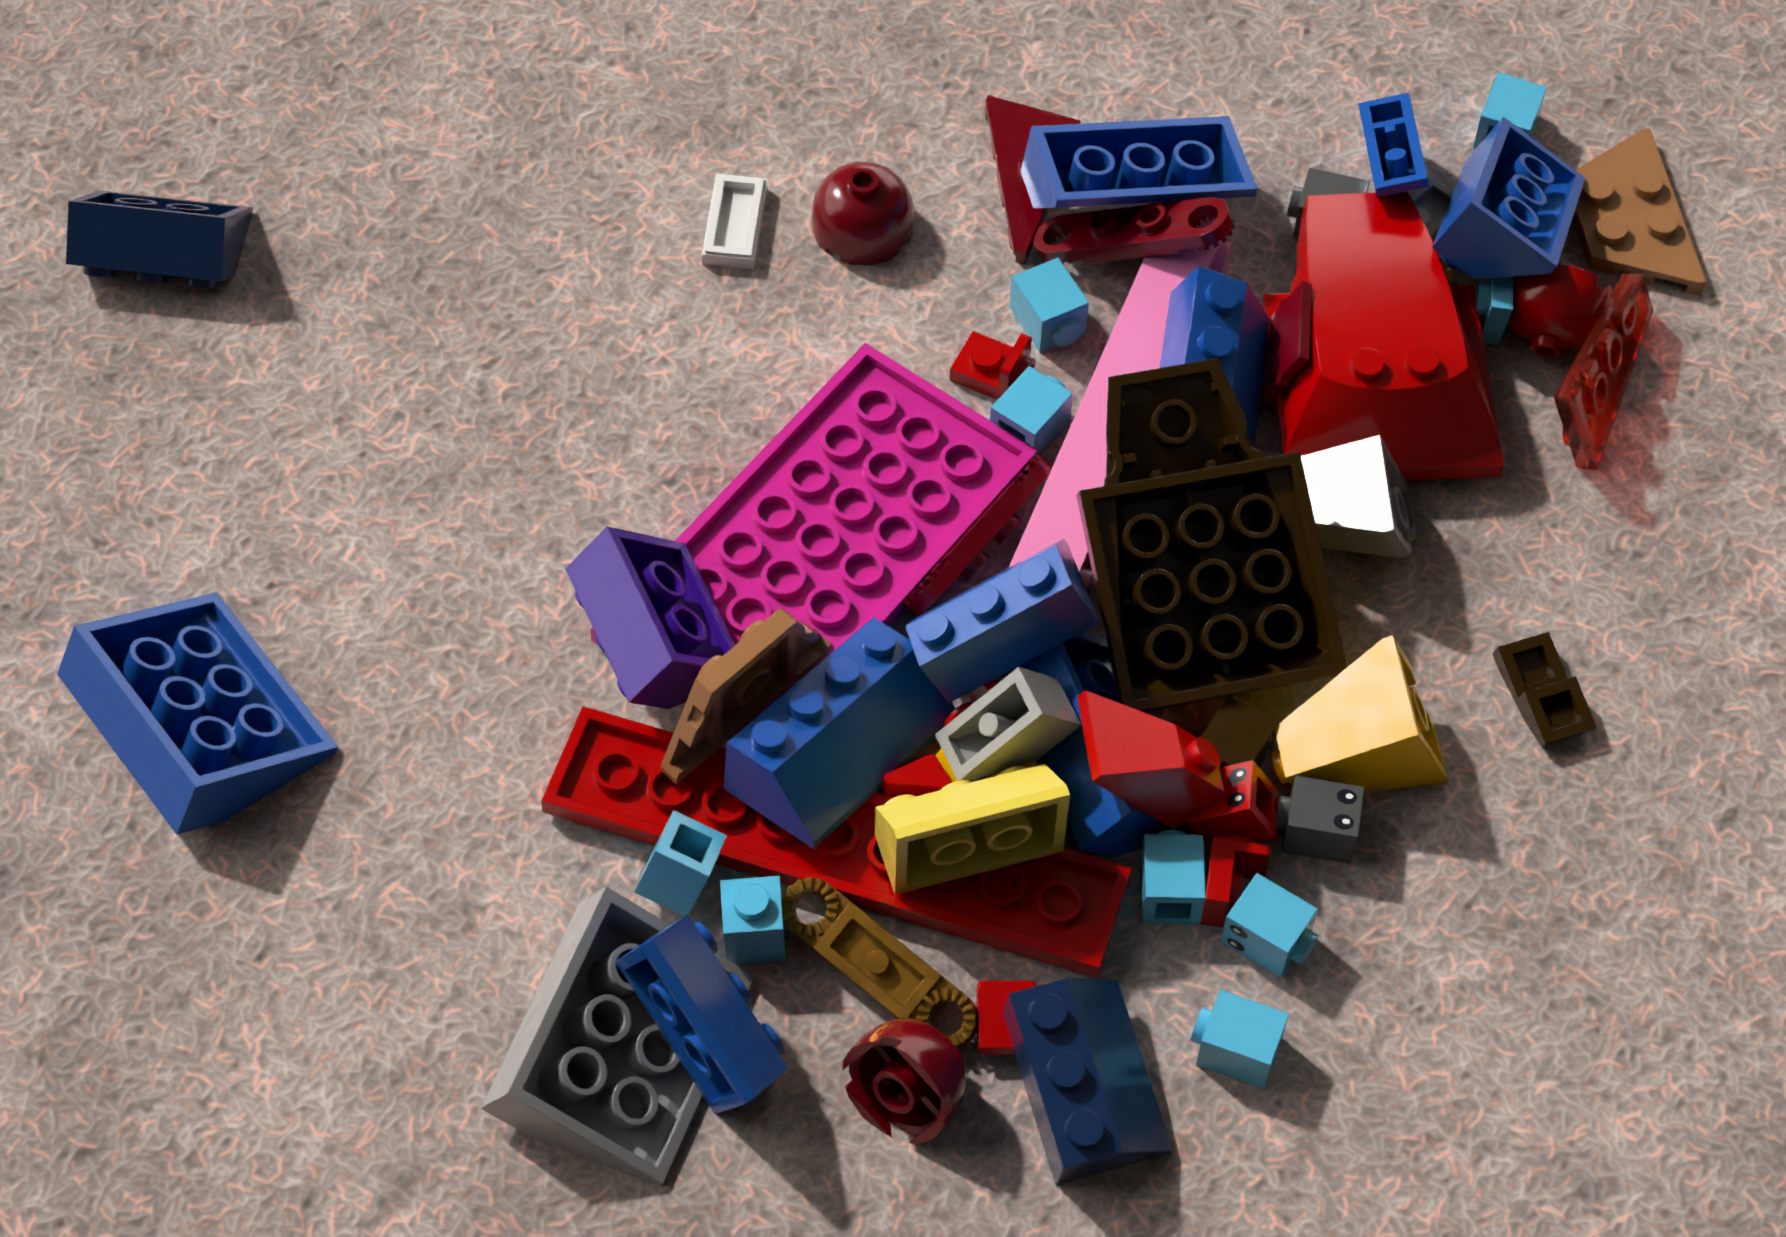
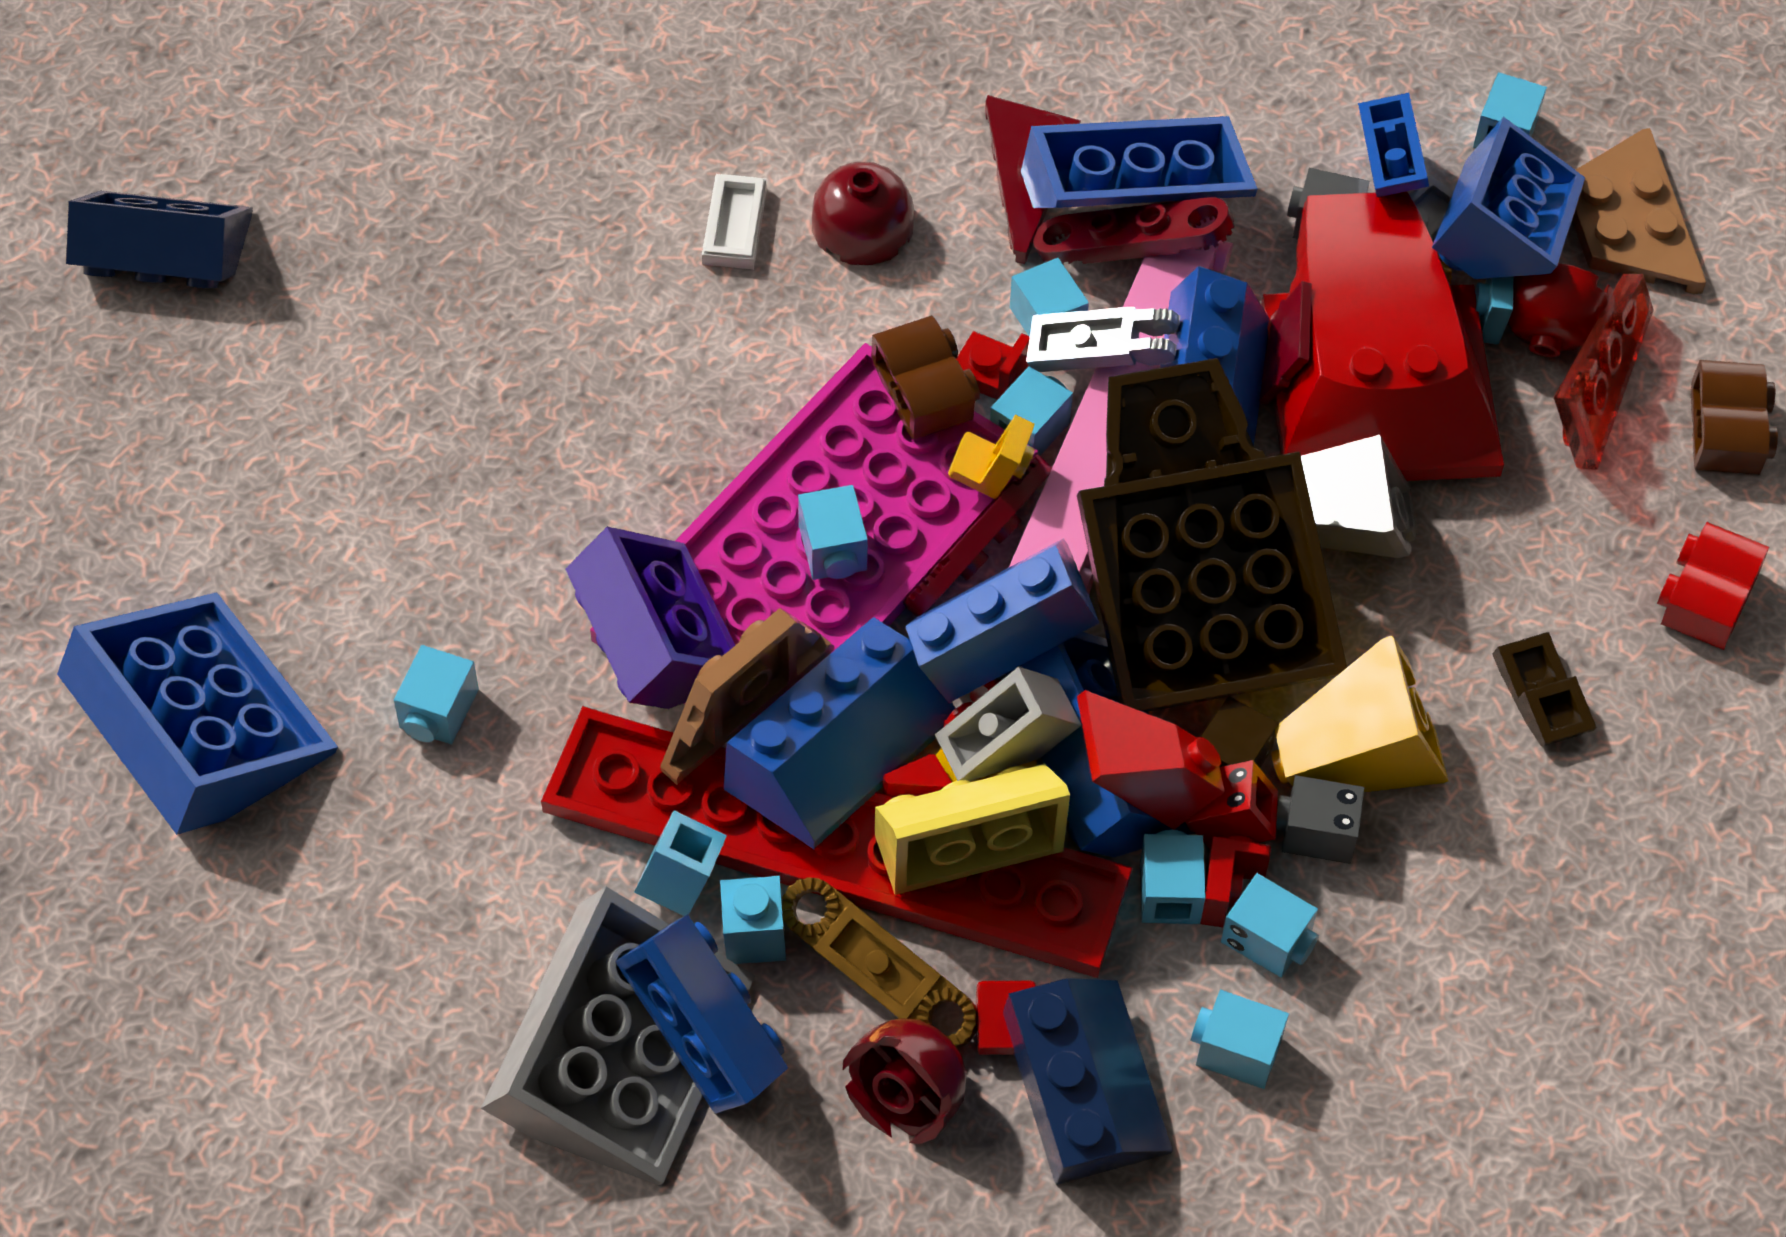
none -> medium azure brick [394,645,479,745]
none -> medium azure brick [798,485,868,580]
none -> reddish brown brick [871,315,980,440]
none -> yellow bracket [948,414,1035,499]
none -> hinge [1027,307,1180,372]
none -> red brick [1657,522,1770,650]
none -> reddish brown brick [1691,360,1778,475]

